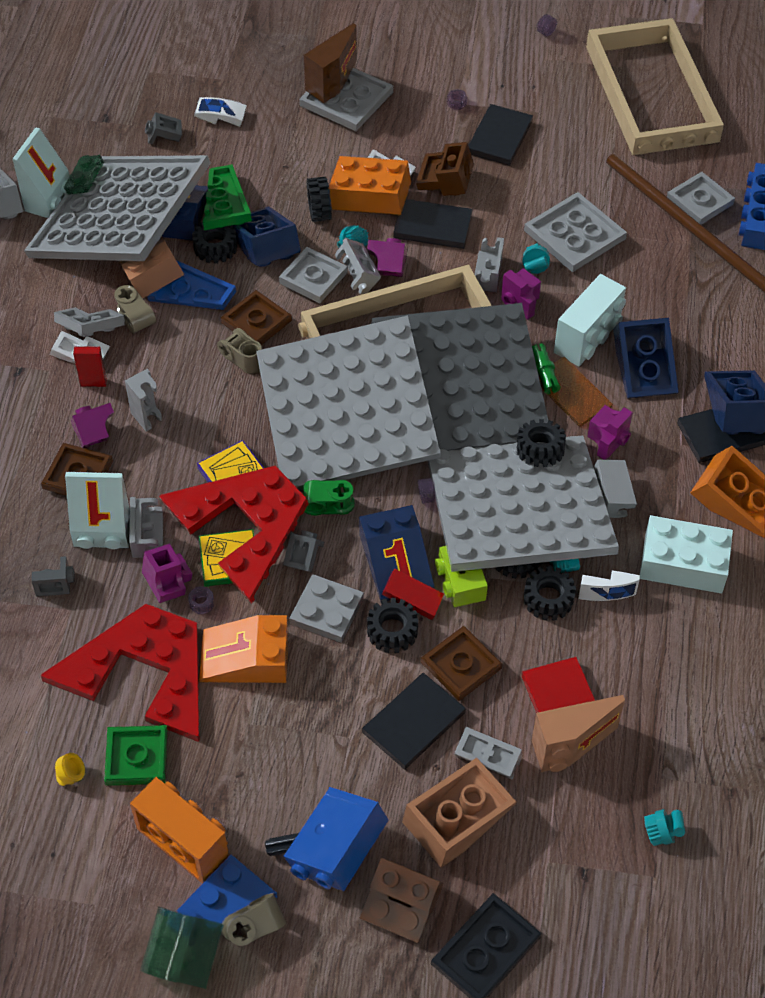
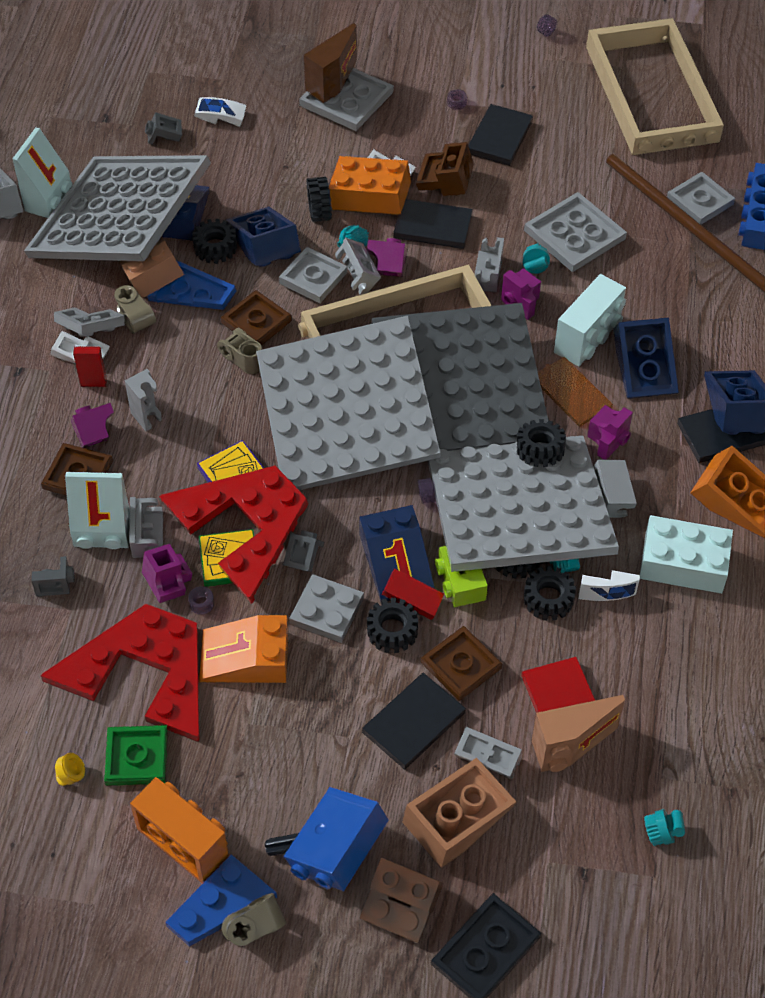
clear green plate [64,155,104,195] -> none
clear green brick [140,906,224,989] -> none
green wing [203,164,252,230] -> none
green piece [303,480,355,516] -> none
green pin [532,343,561,394] -> none

